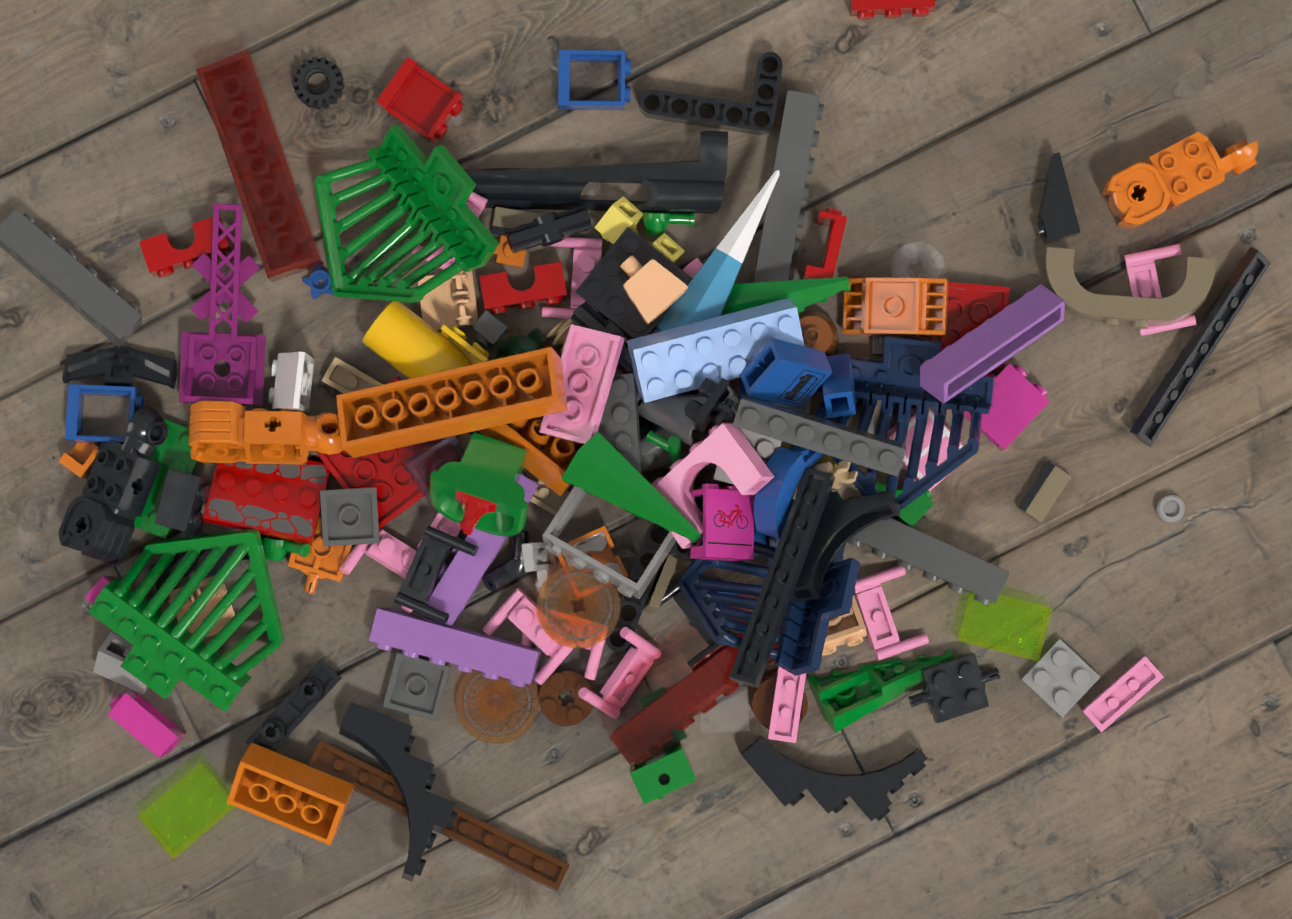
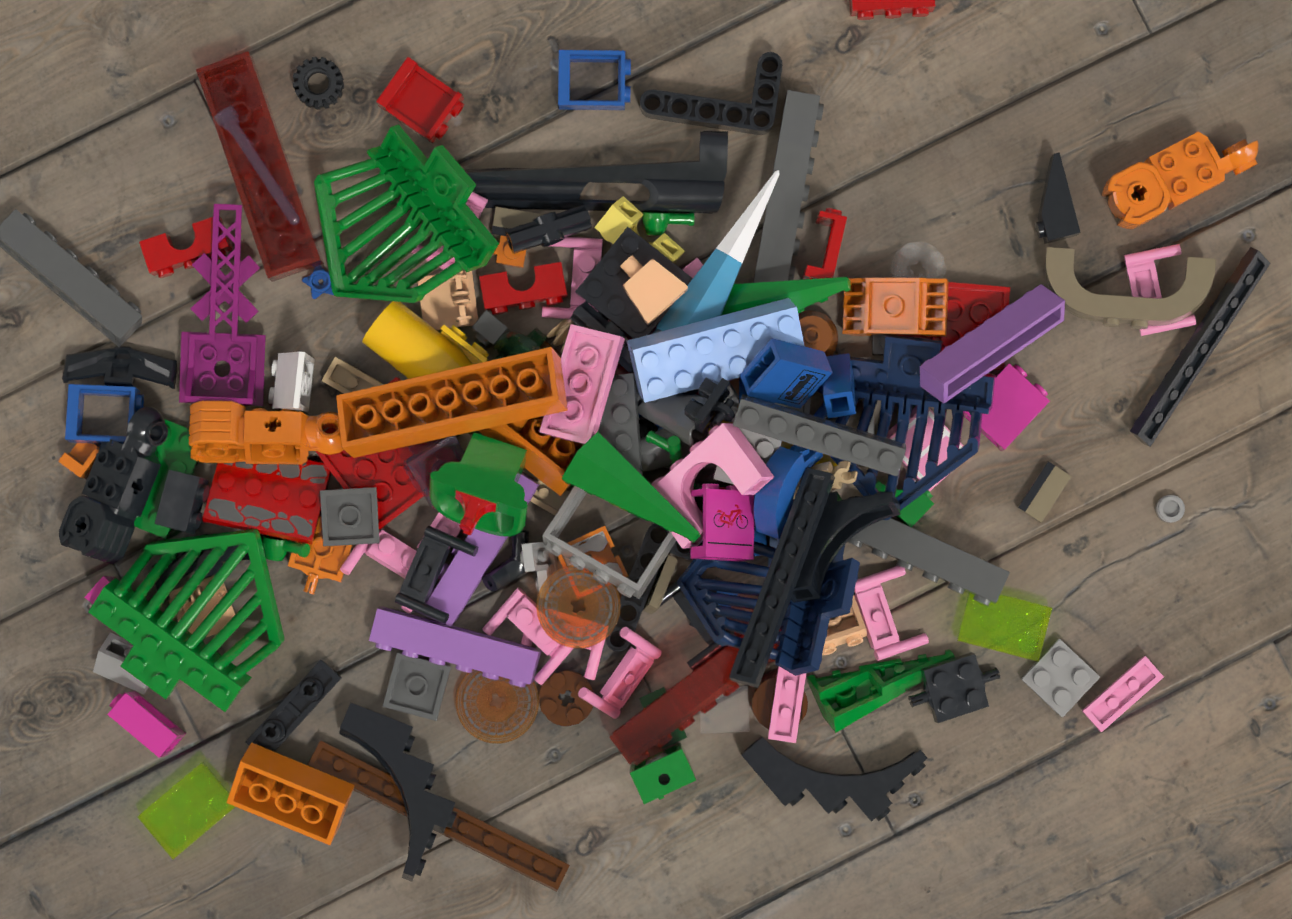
none -> clear purple piece [214,106,300,225]

